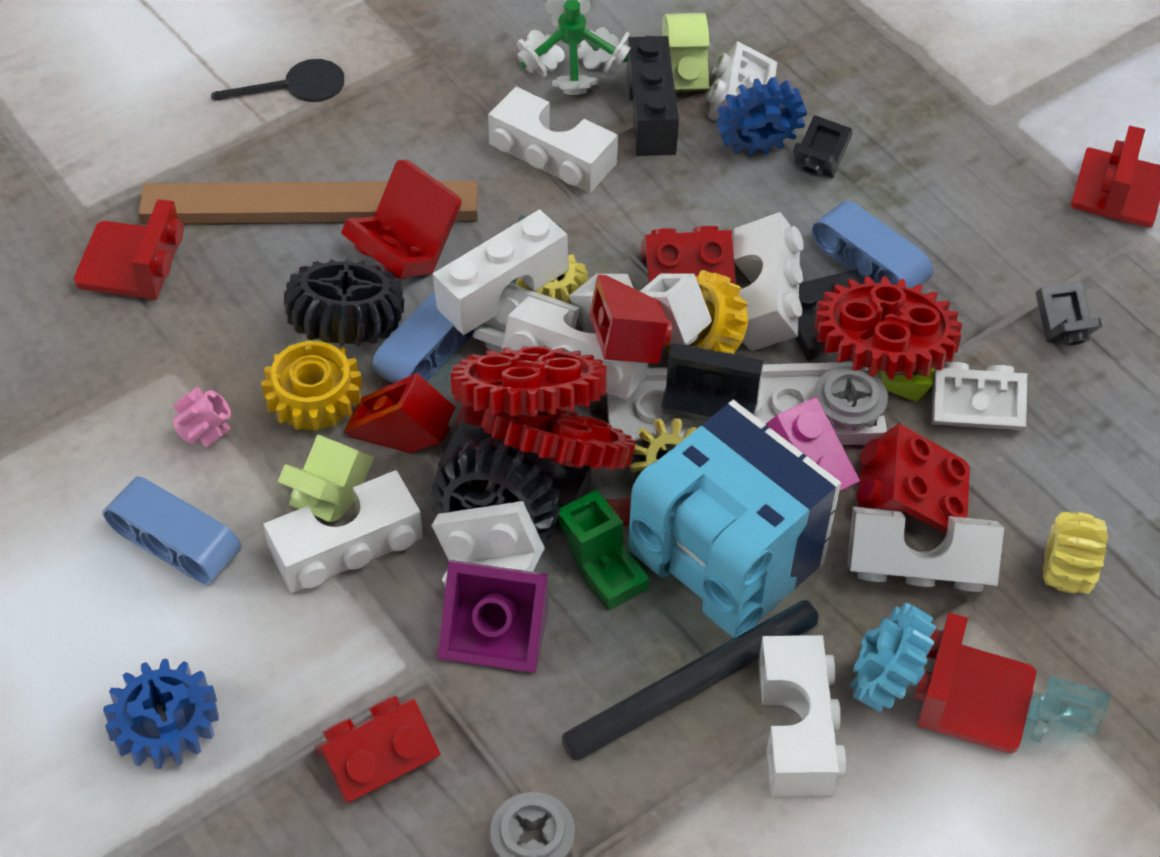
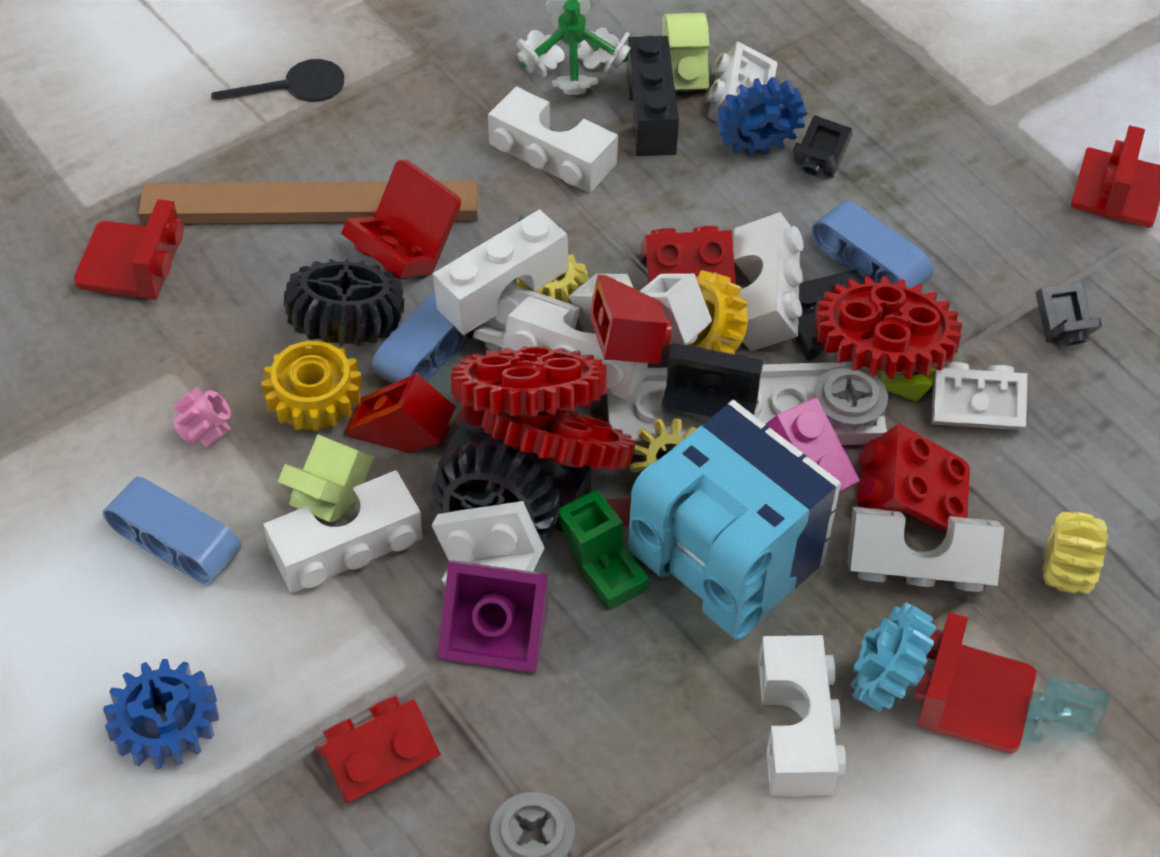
black axle [562,600,819,760] -> none

